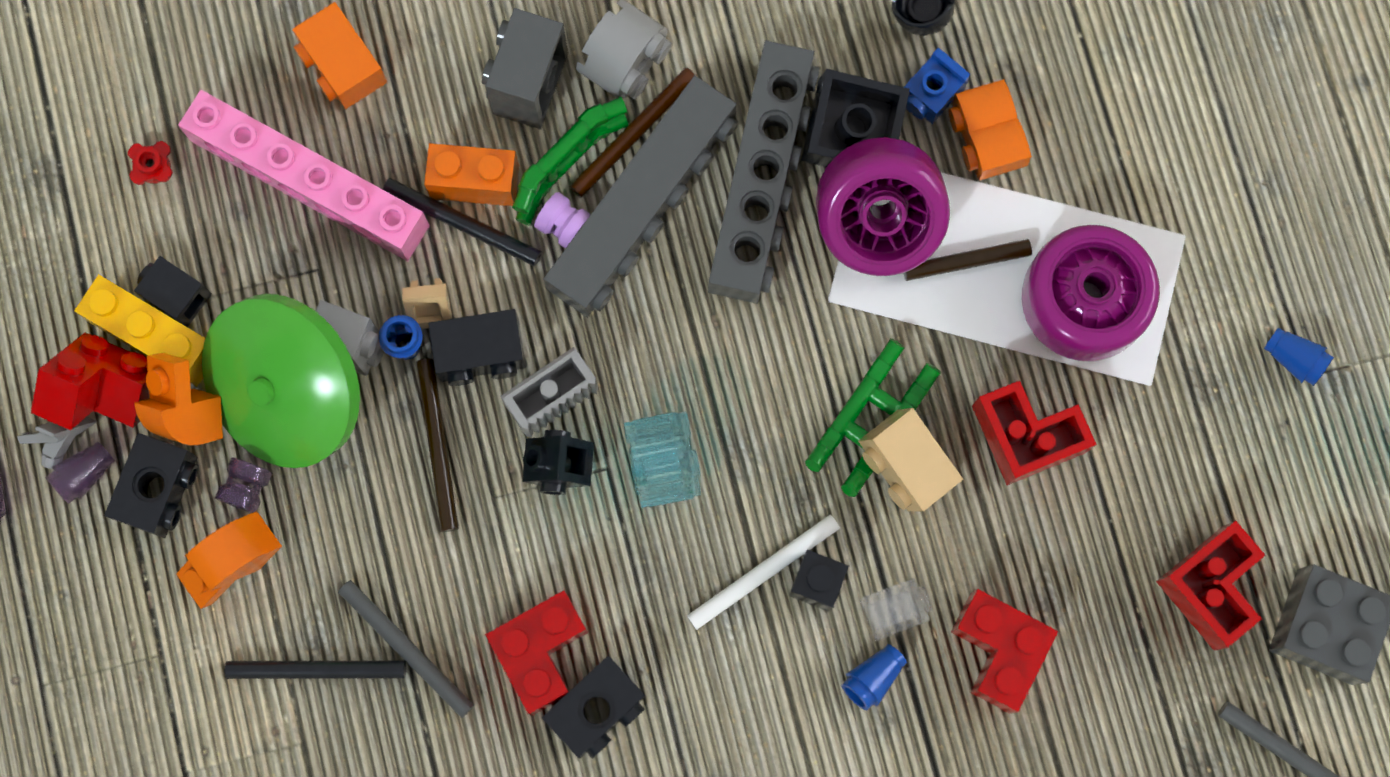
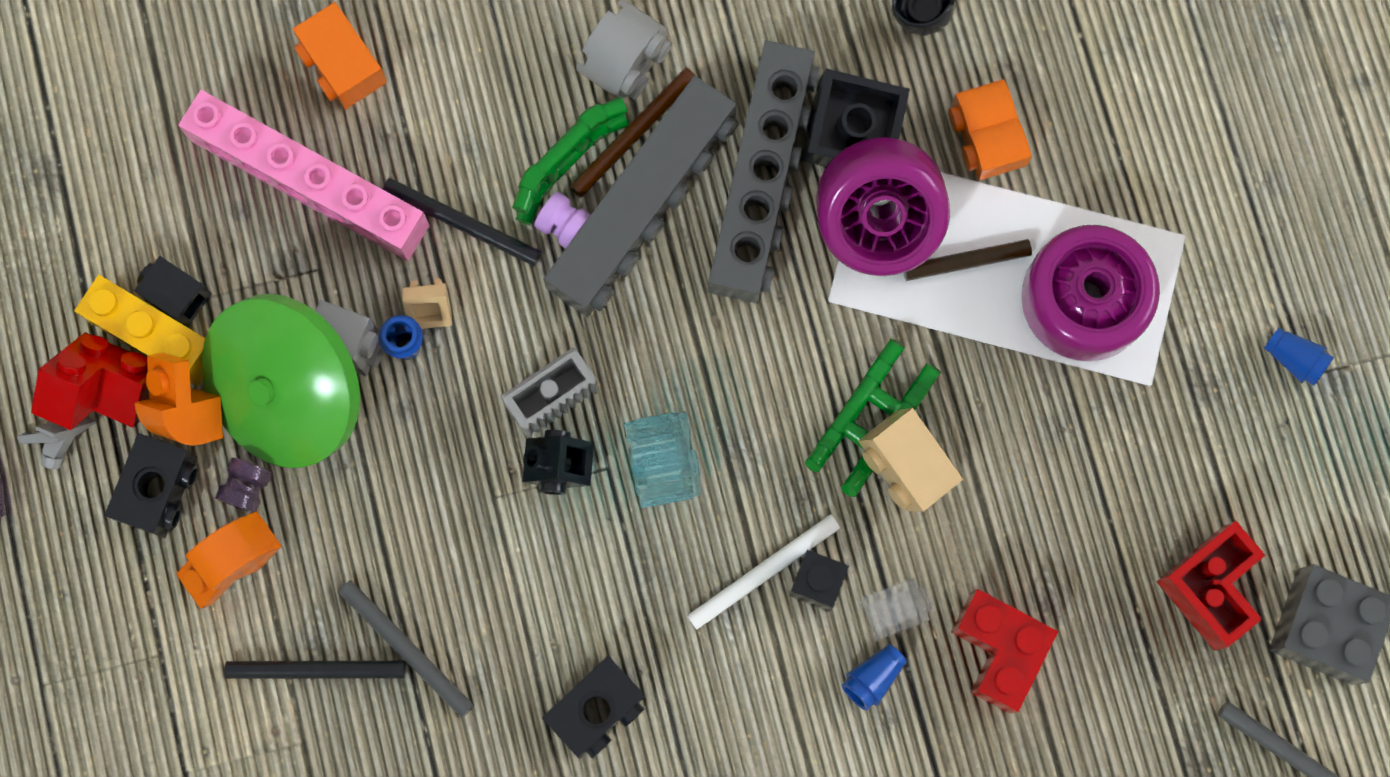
clear purple cone [45,442,115,504] -> none
red plate [128,141,173,185] -> none
dark brown bar [416,358,459,532] -> none
orange brick [424,143,519,206] -> none
black brick [428,309,526,386] -> none
dark grey brick [482,8,568,130] -> none
red brick [485,590,588,716] -> none
blue brick [904,47,971,124] -> none
red brick [972,380,1097,486] -> none

